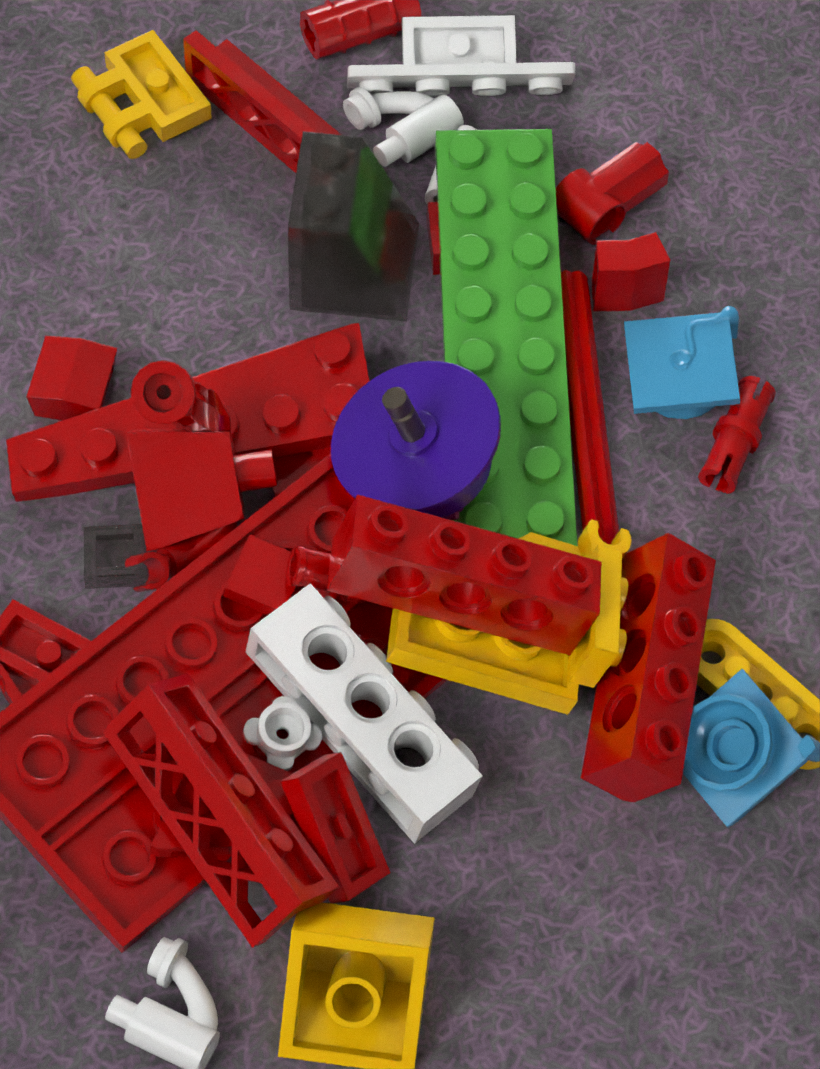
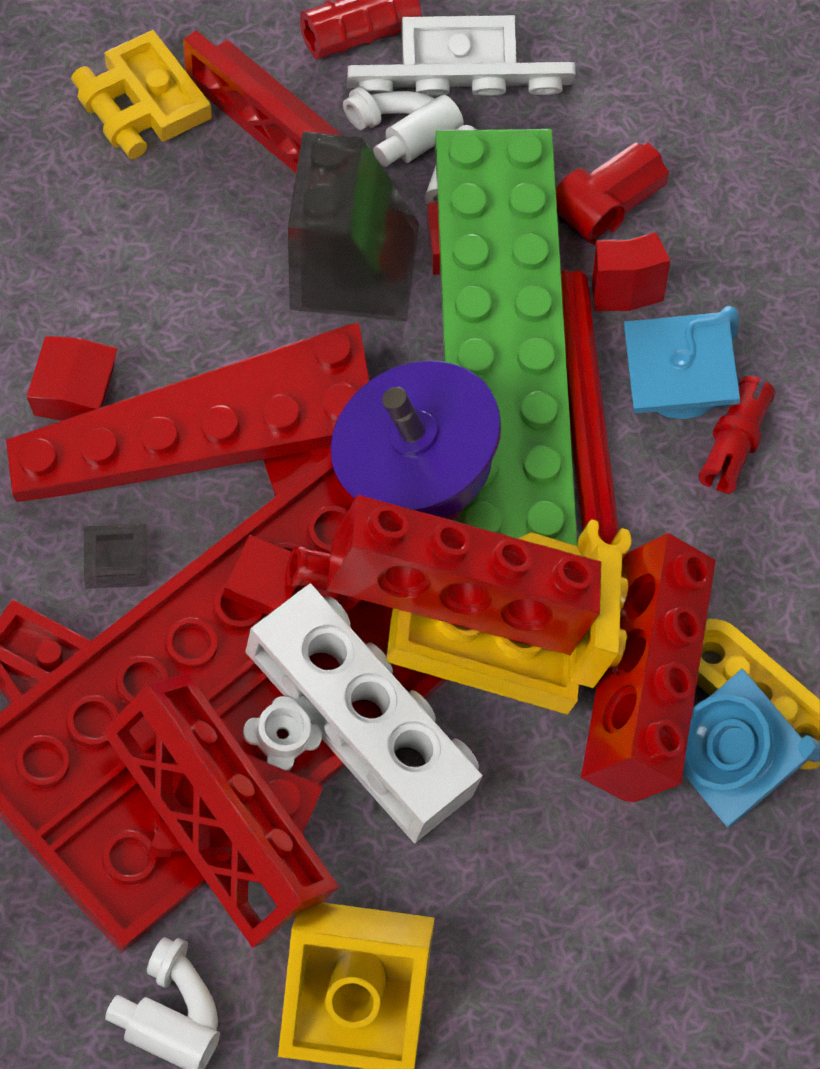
red torso [125,360,278,592] -> none
red plate [280,752,391,904] -> none

